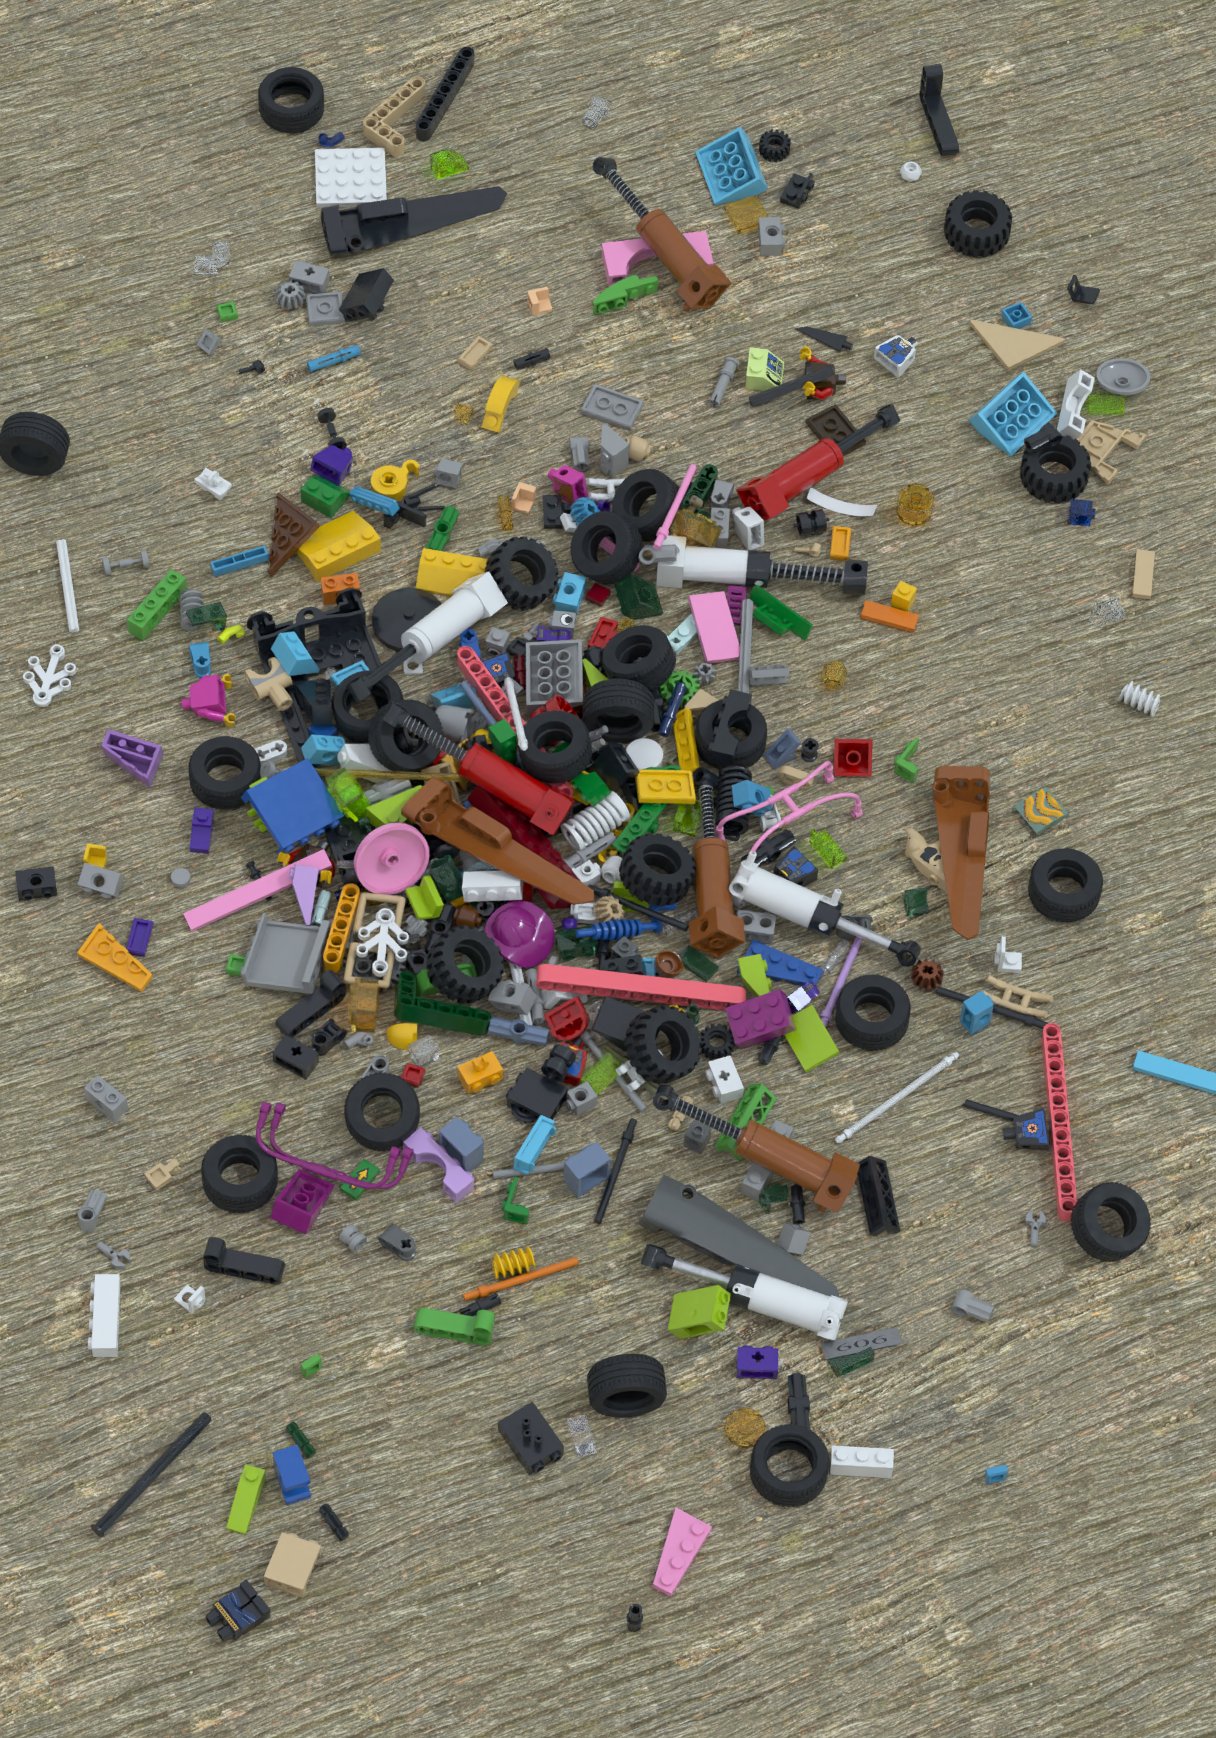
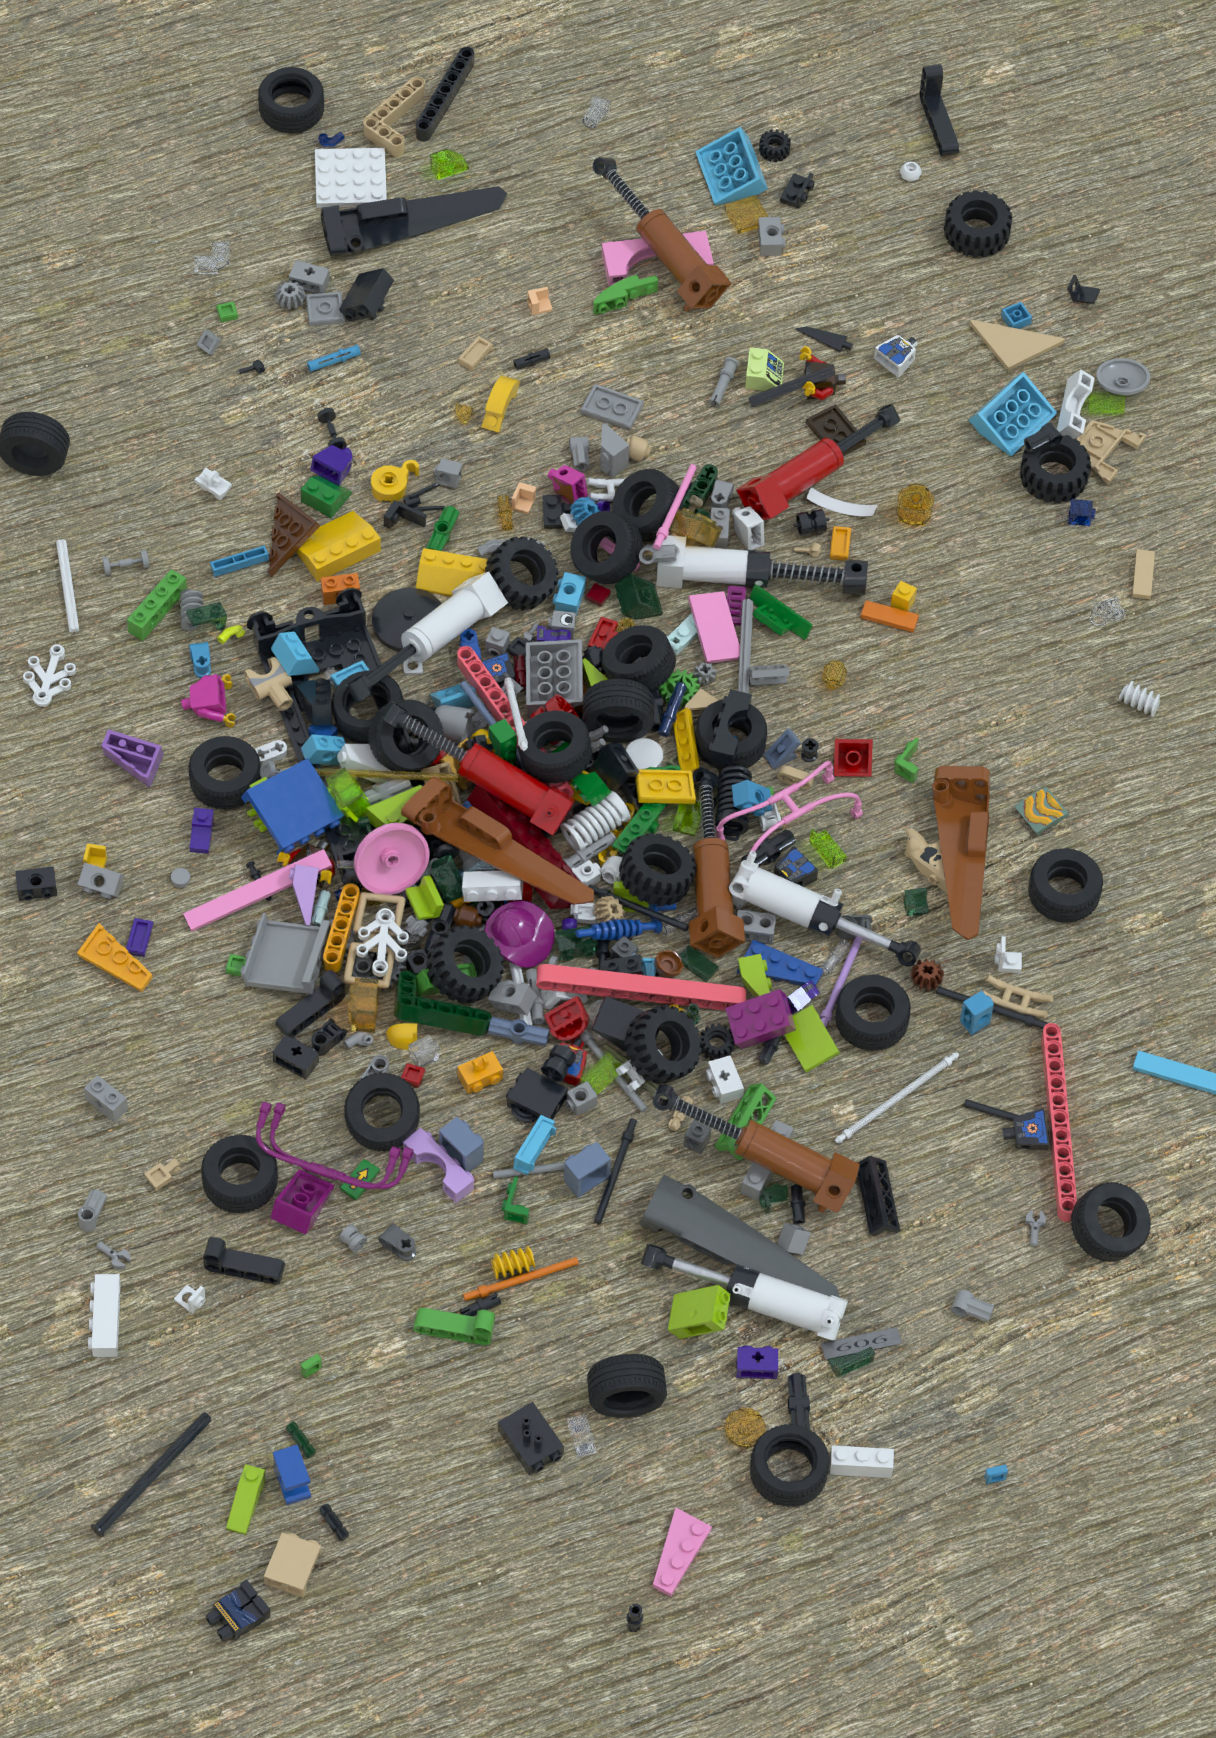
dark azure piece [349,486,400,516] -> none

